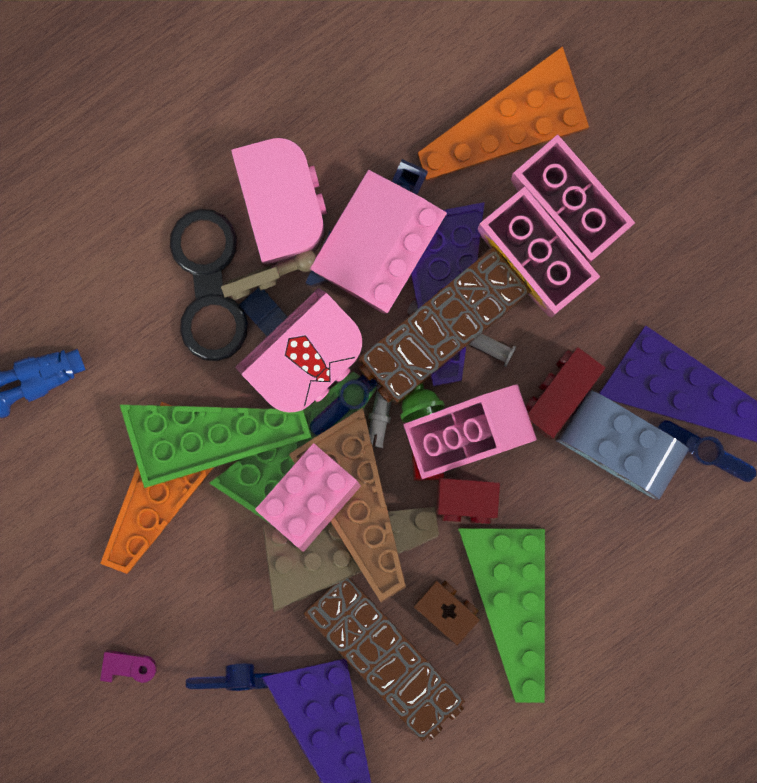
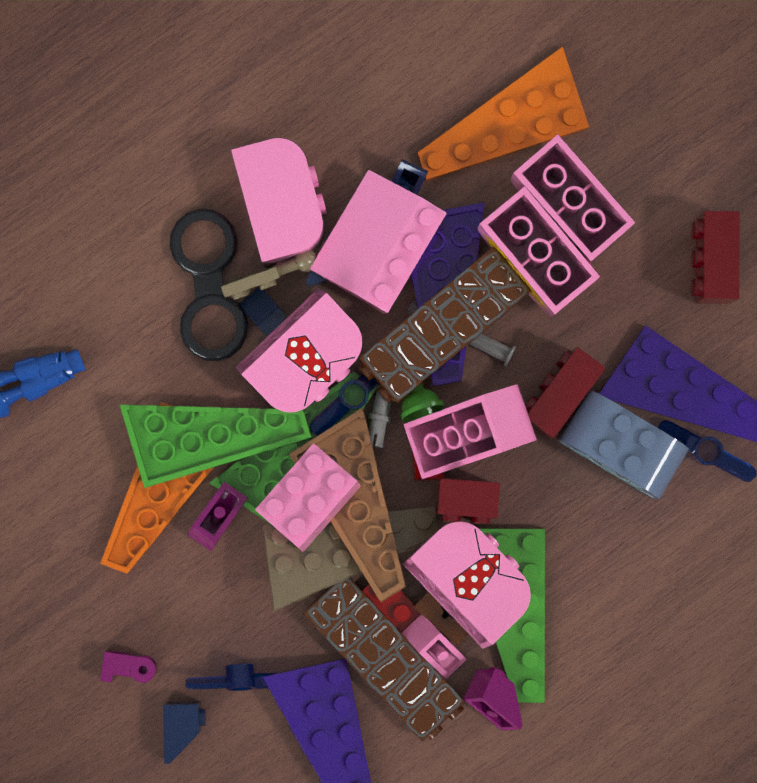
none -> dark blue slope [163,701,206,764]
none -> magenta slope [188,481,248,551]
none -> red plate [362,584,421,633]
none -> bright pink slope [402,614,467,679]
none -> bright pink brick [403,522,531,649]
none -> magenta slope [463,667,523,731]
none -> dark red brick [691,211,740,304]

